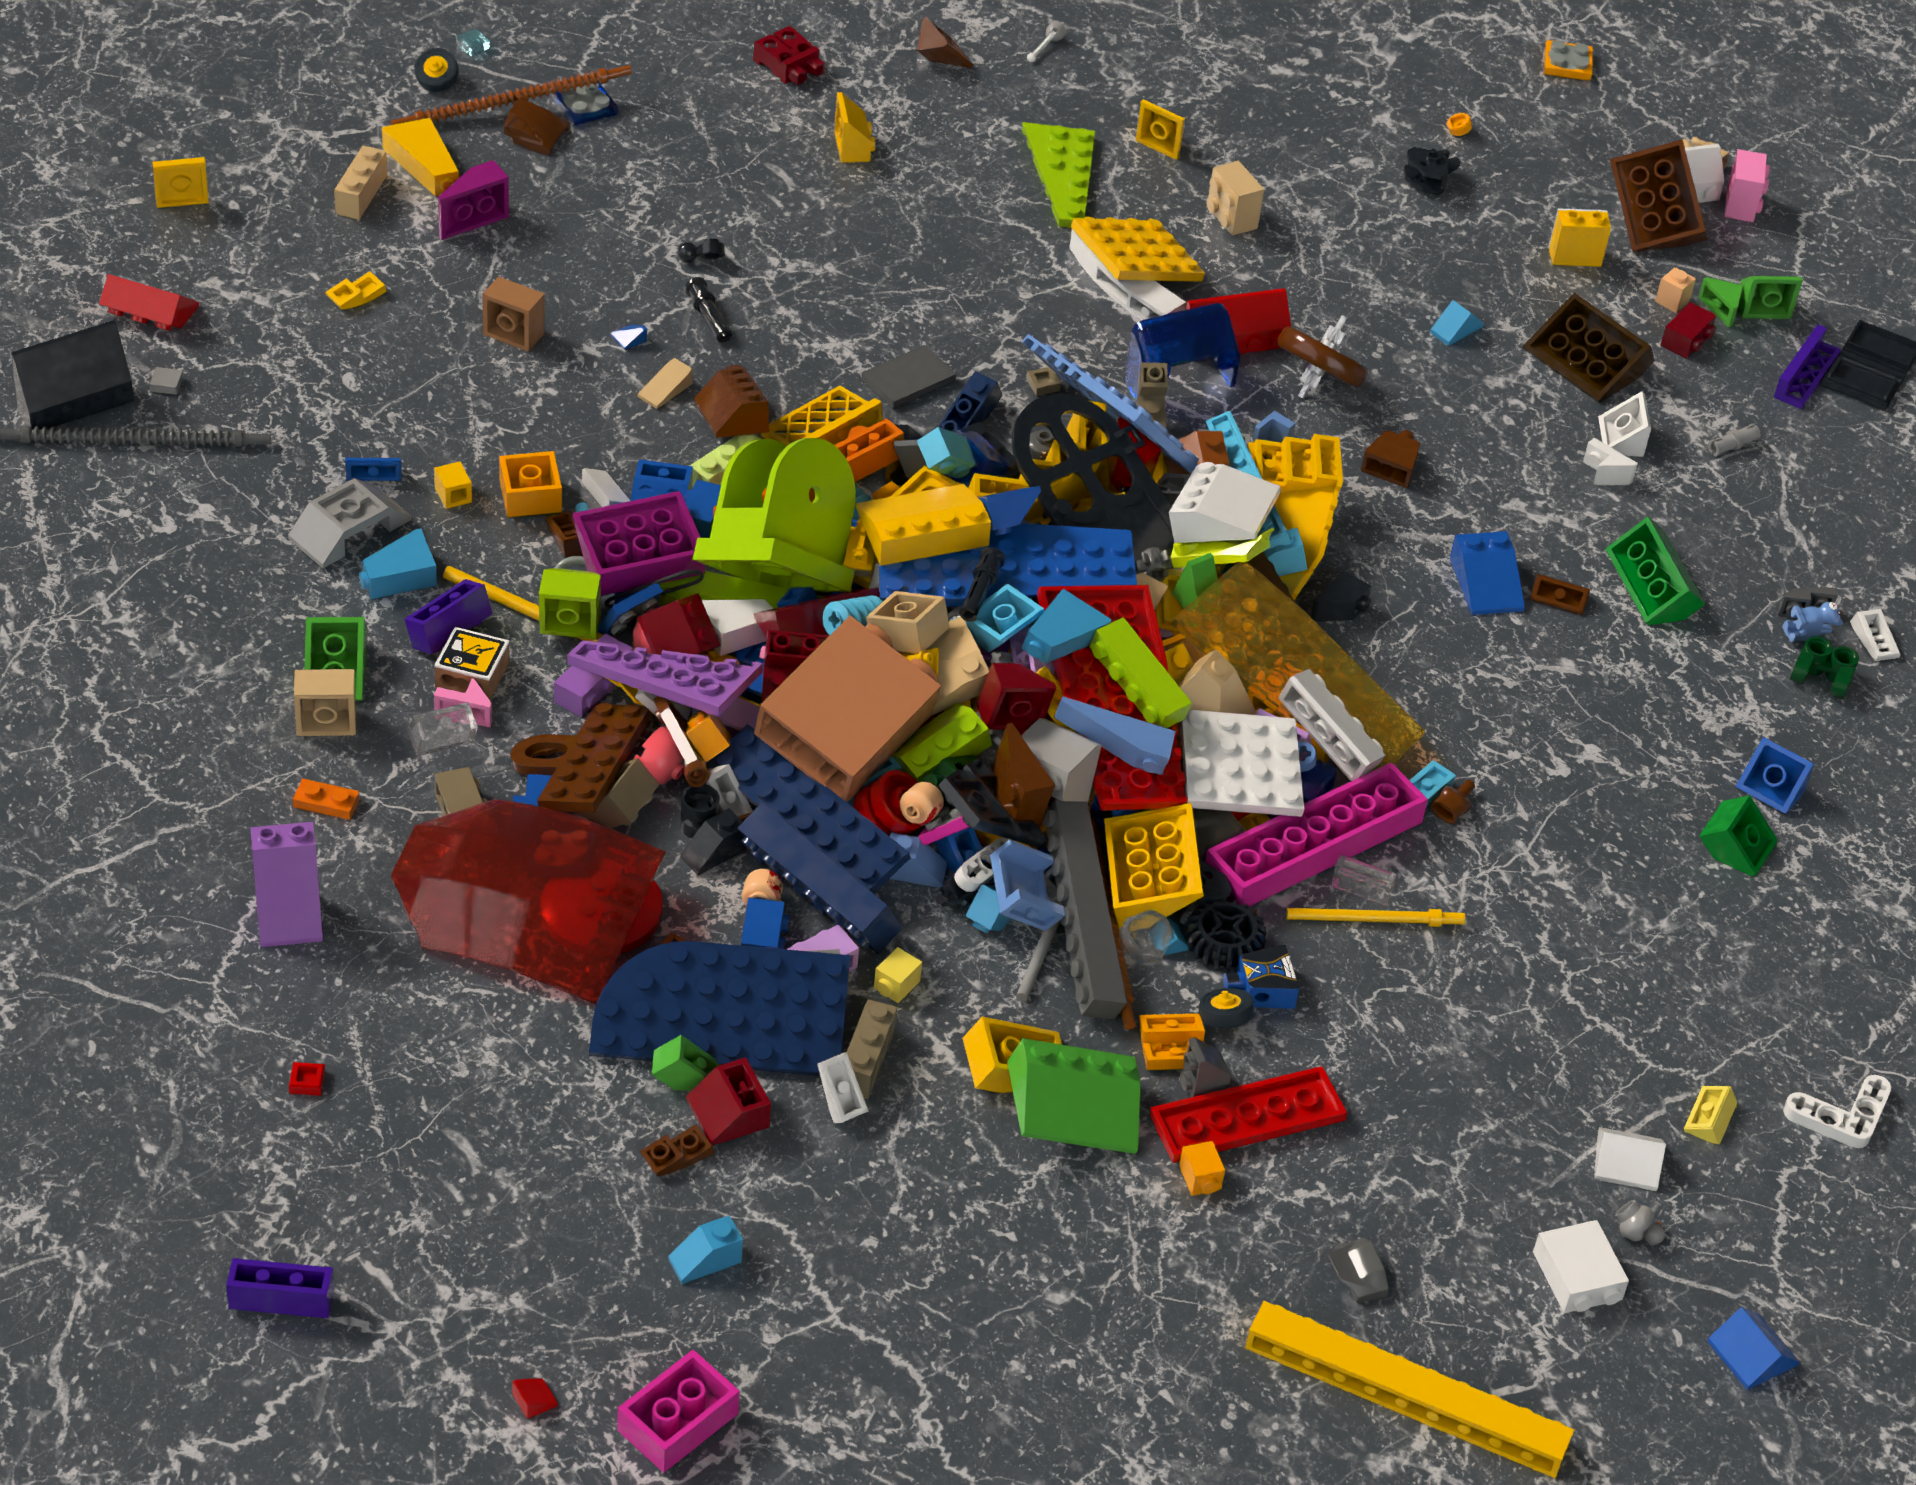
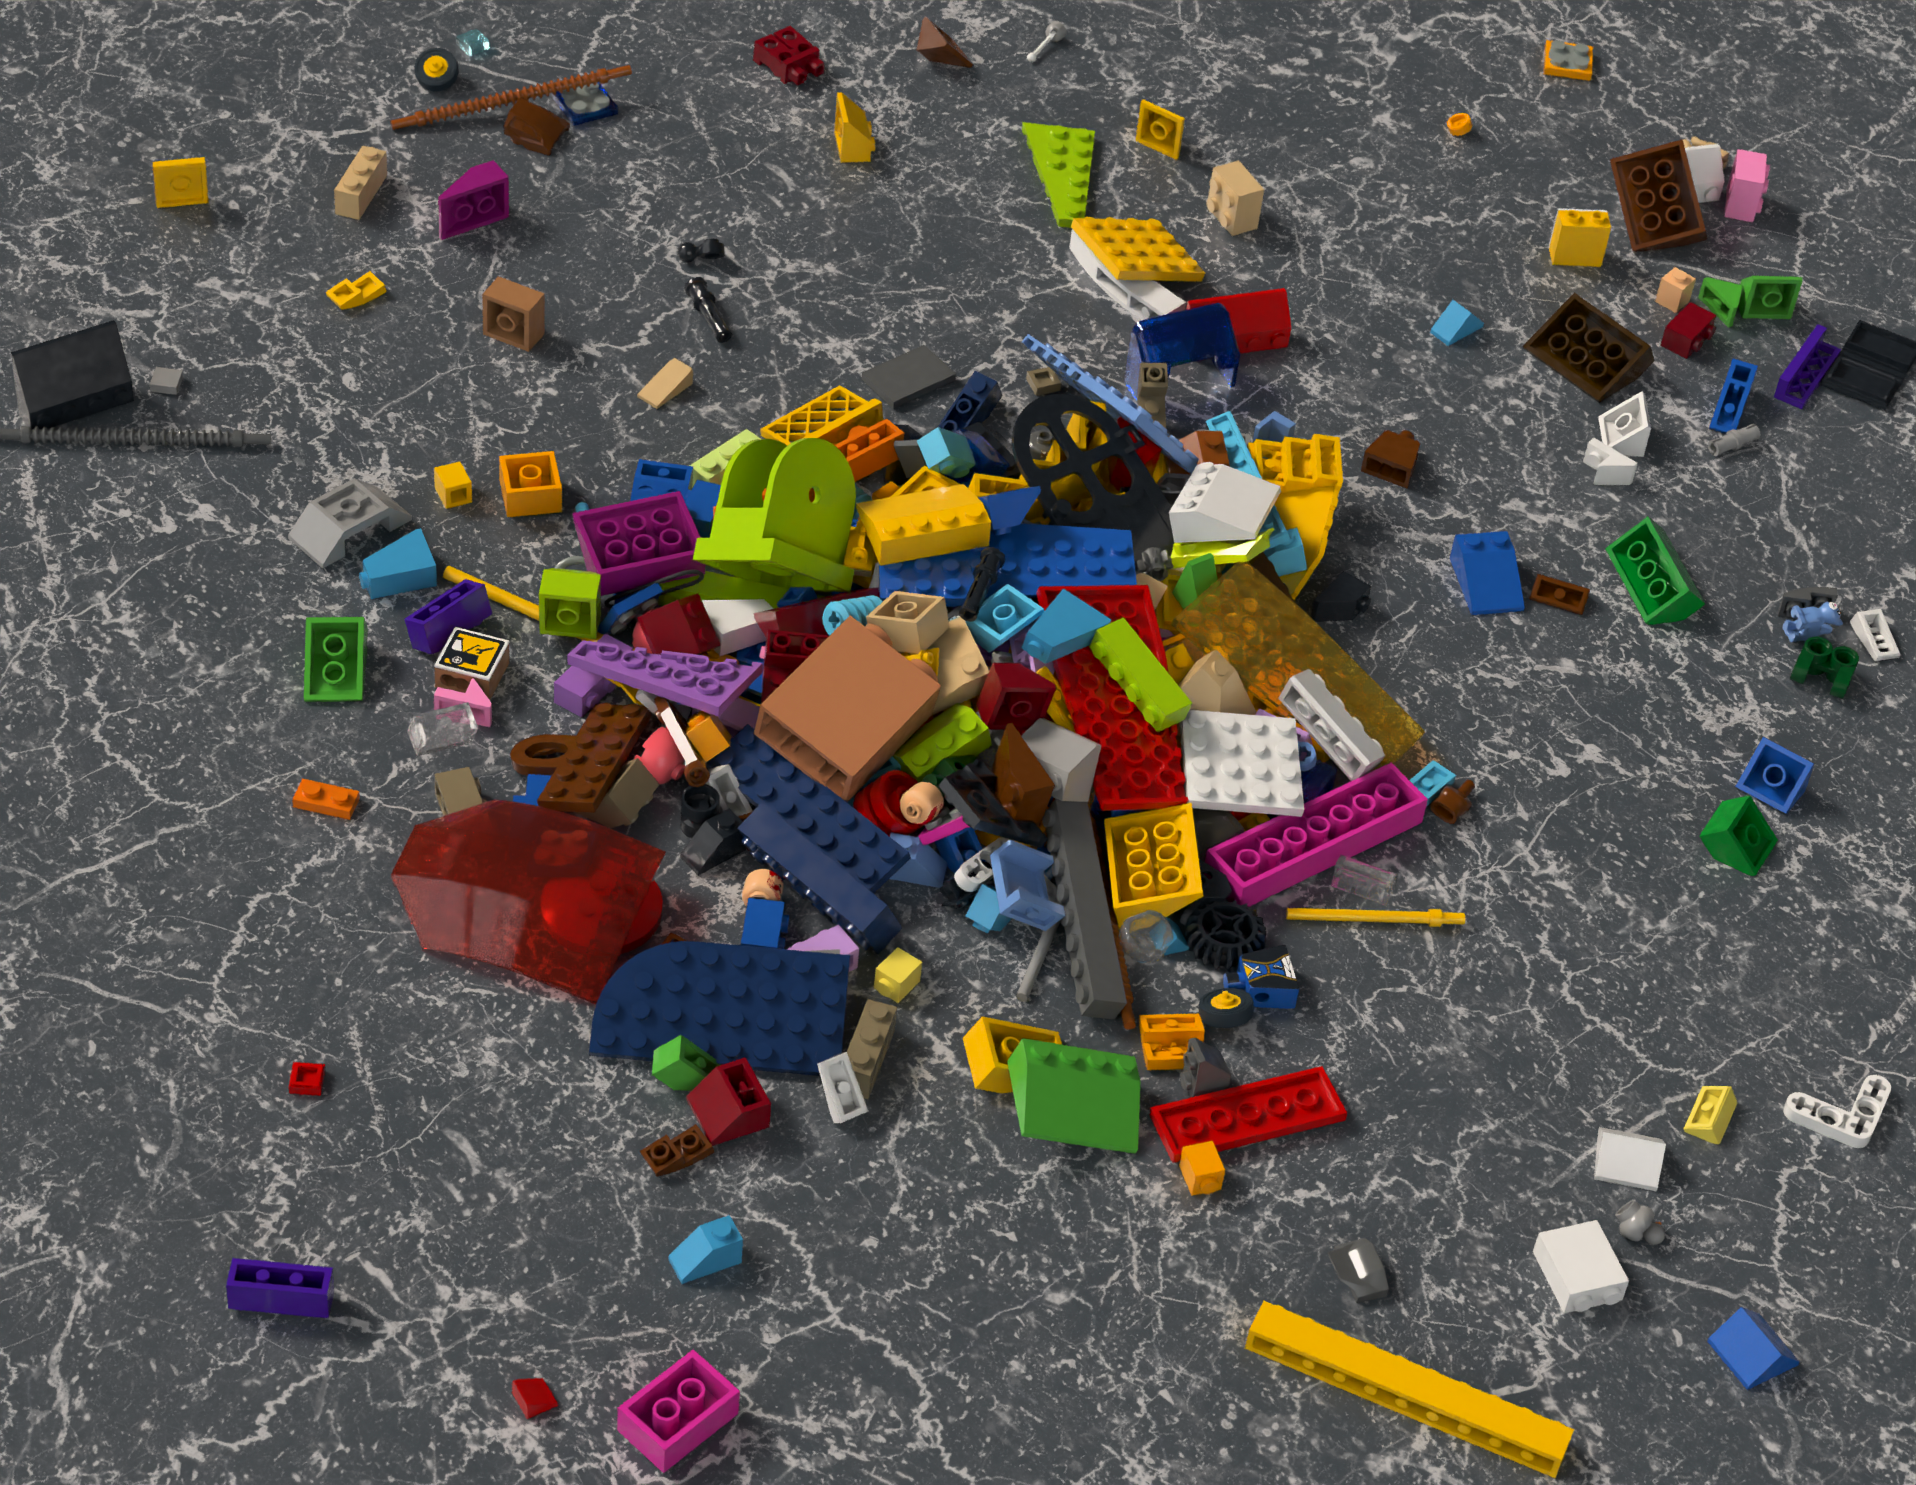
red slope [99,274,200,331] -> none
medium lavender slope [250,822,323,947] -> none
tan brick [294,669,356,736] -> none
blue slope [345,458,402,481] -> none
yellow slope [382,118,459,196] -> none
reddish brown slope [545,511,583,558] -> none
white slope [582,468,630,507] -> none
slope [611,324,647,350] -> none
reddish brown slope [694,365,770,438] -> none
medium blue slope [1054,697,1175,775] -> none
reddish brown wheel [1277,315,1368,399] -> none
black hinge [1404,147,1461,195] -> none
none -> blue slope [1709,359,1758,434]

